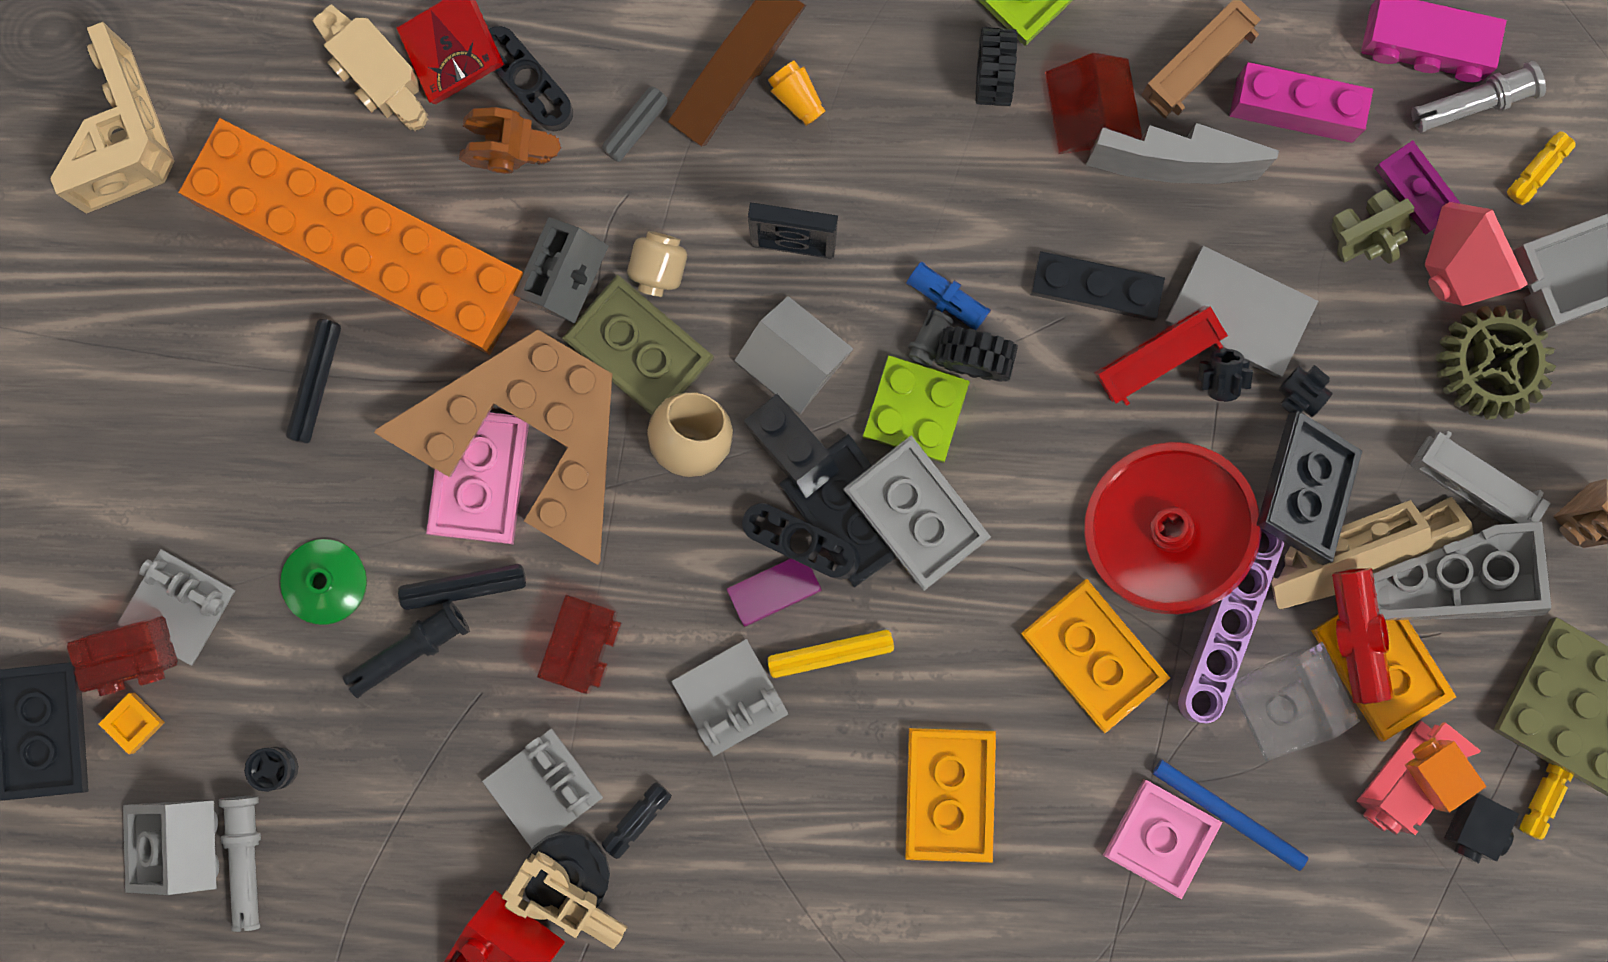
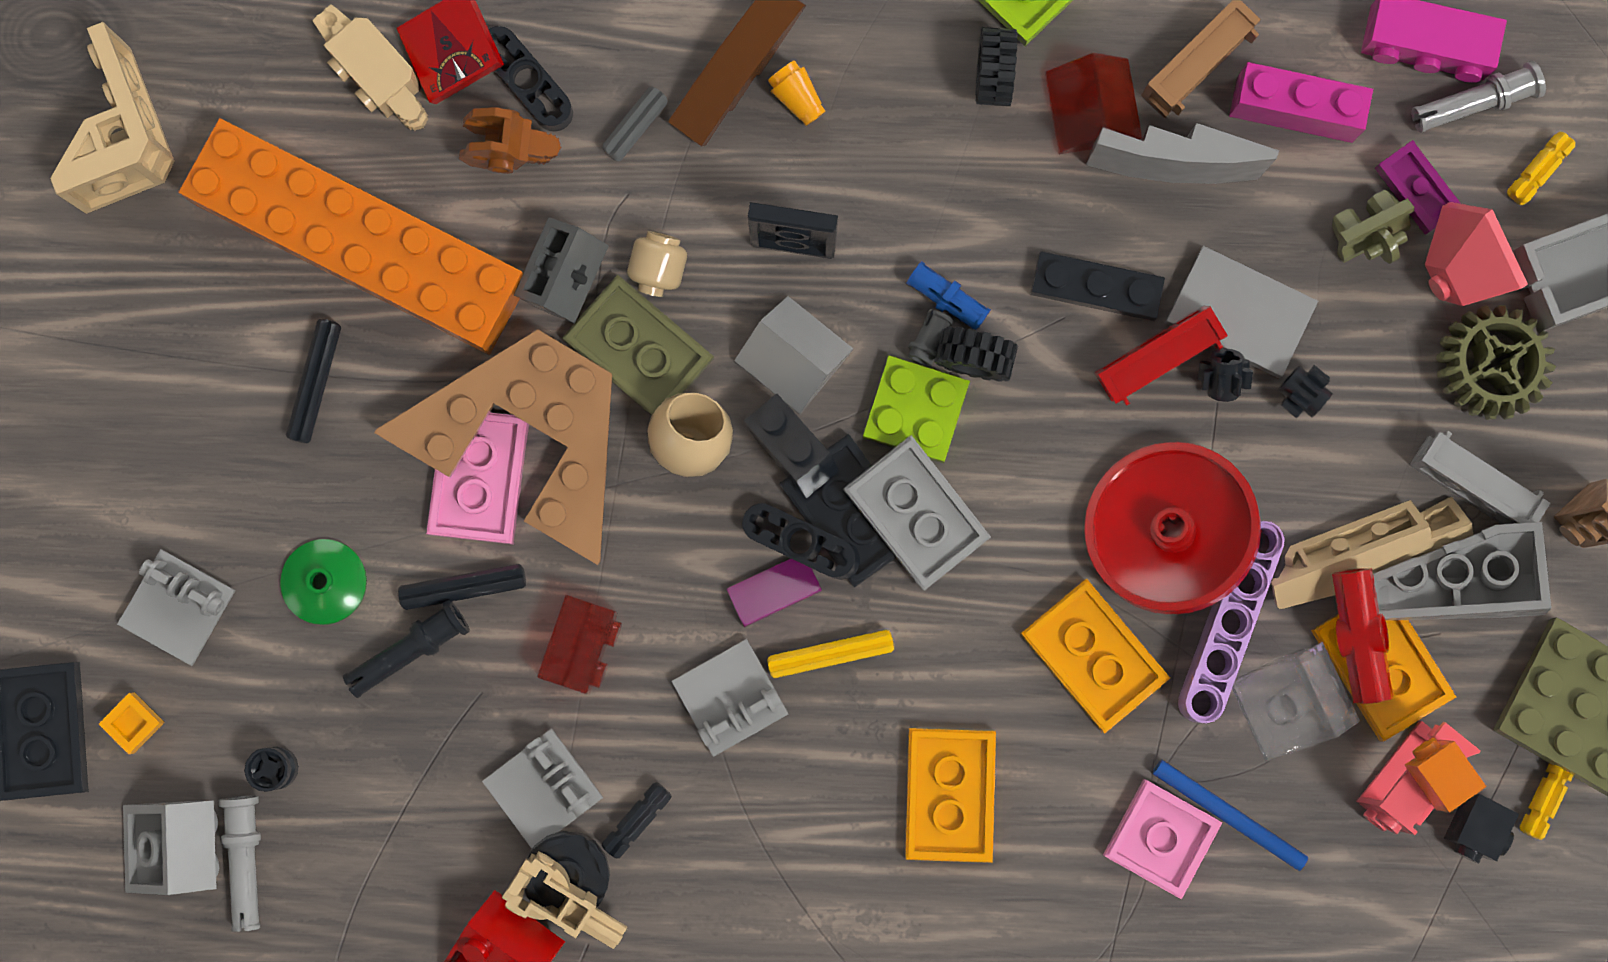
clear red brick [67,616,178,696] -> none
black tile [1256,410,1362,565] -> none

